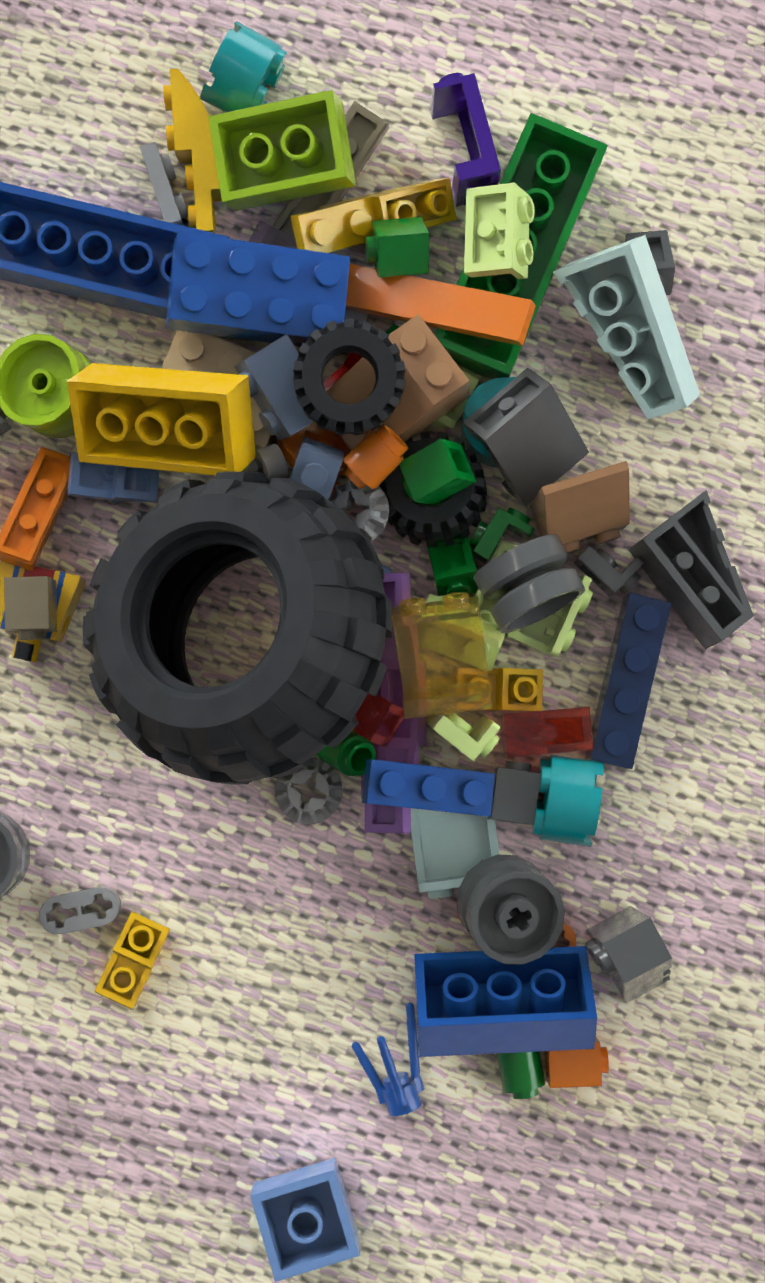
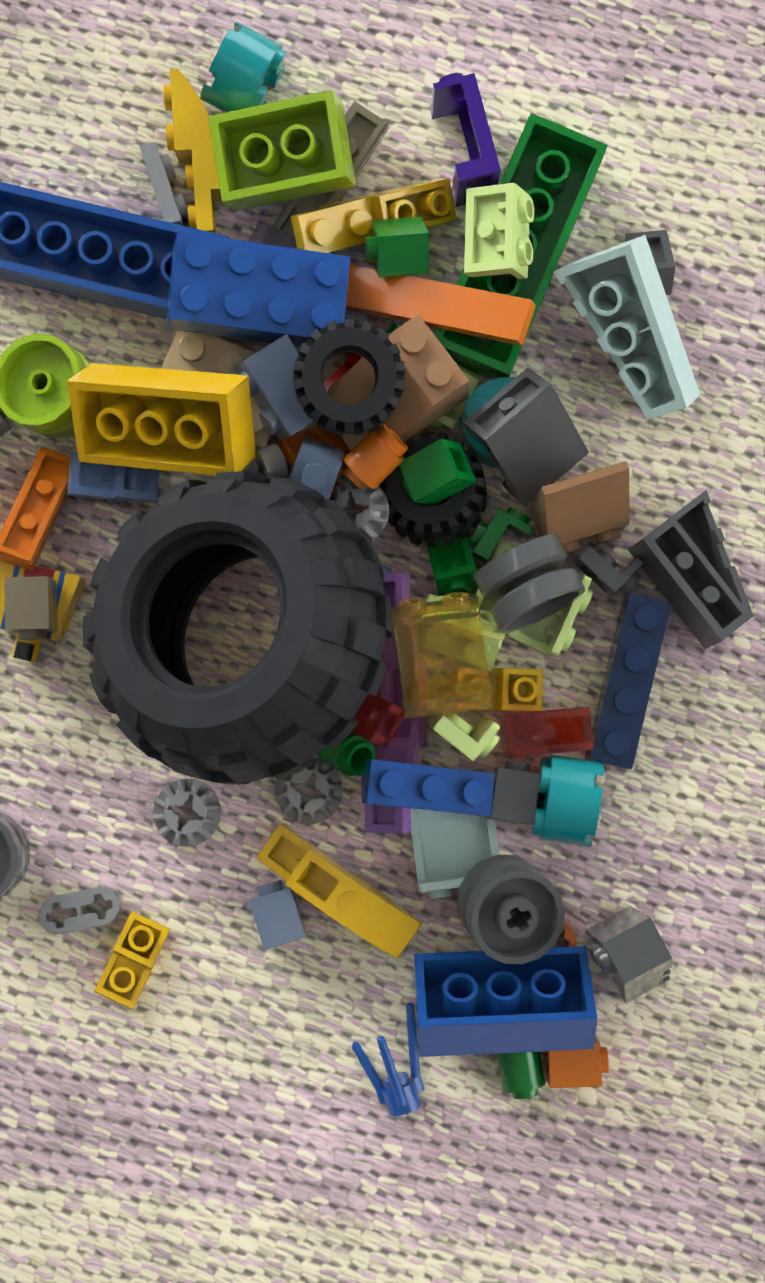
medium blue brick [250,1157,360,1282] -> none
none -> light grey gear [153,779,221,846]
none -> sand blue brick [249,880,307,950]
none -> yellow slope [256,823,423,959]

